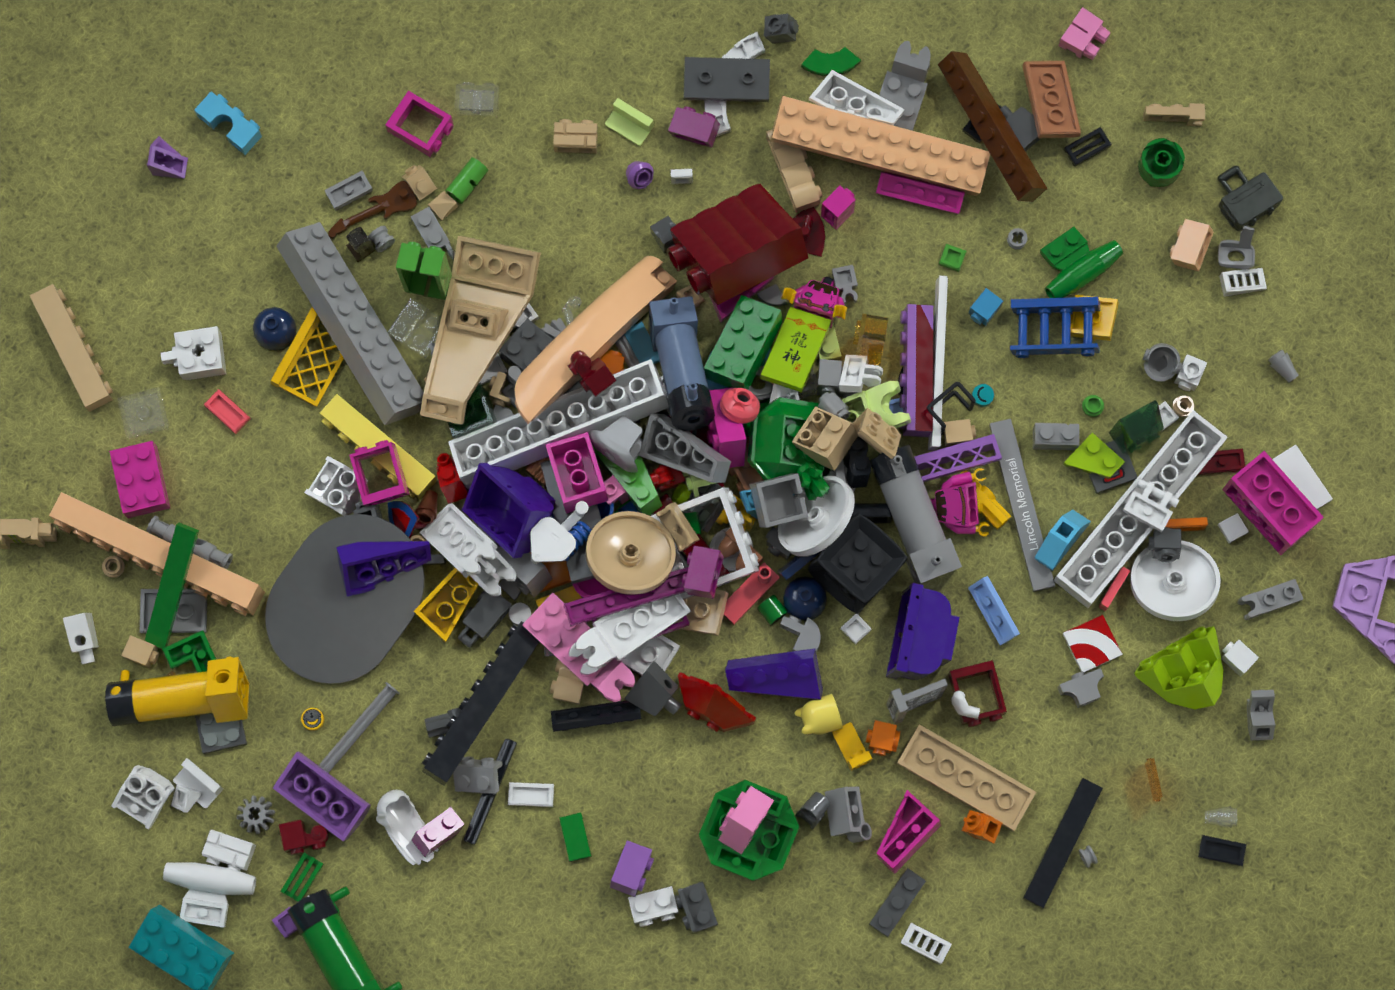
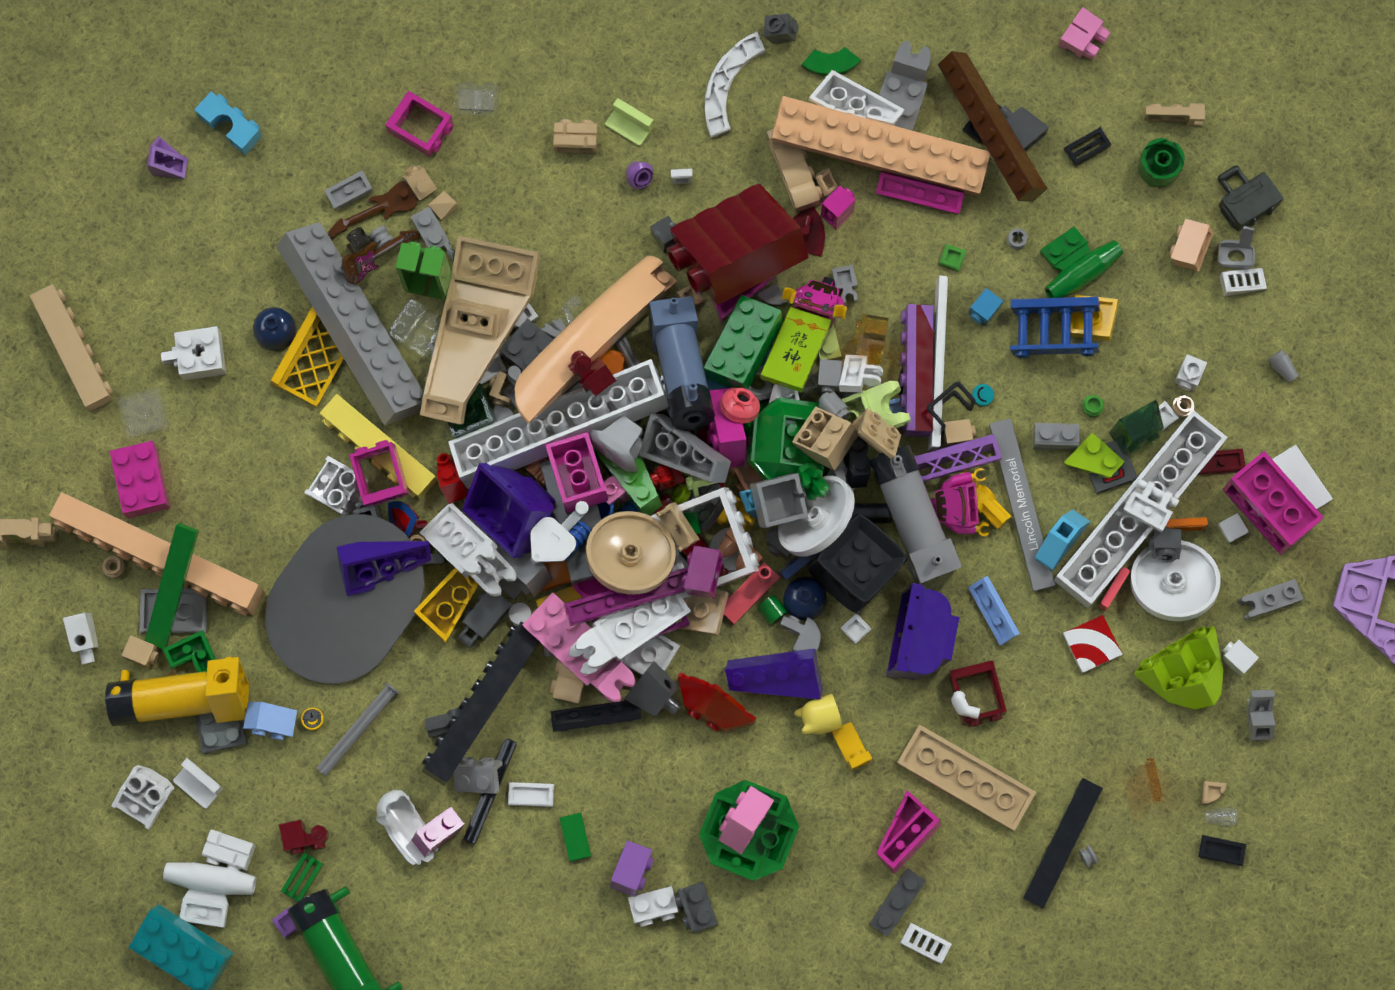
light grey piece [146,516,233,569] -> none
white slope [171,785,202,813] -> none
coral tile [203,389,251,434] -> none
light grey gear [236,795,275,834] -> none
medium lavender brick [273,751,371,841] -> none
copper cone [415,490,438,524] -> none
bright green pin [445,157,488,204] -> none
medium azure tile [624,322,660,364] -> none
magenta brick [668,106,720,148] -> none
dark grey plate [684,57,770,102] -> none
dark grey piece [795,792,830,830] -> none
light grey hinge [824,787,872,843] -> none
orange brick [866,720,901,756] -> none
light grey fence [886,679,947,724] -> none
orange brick [961,810,1002,844] -> none
nougat tile [1022,61,1081,138] -> none
light grey brick [1057,668,1104,708] -> none
light grey cap [1142,343,1183,381] -> none
none -> light blue brick [244,702,297,740]
none -> reddish brown piece [341,230,420,285]
none -> tan slope [815,168,838,196]
none -> tan tile [1202,781,1226,804]

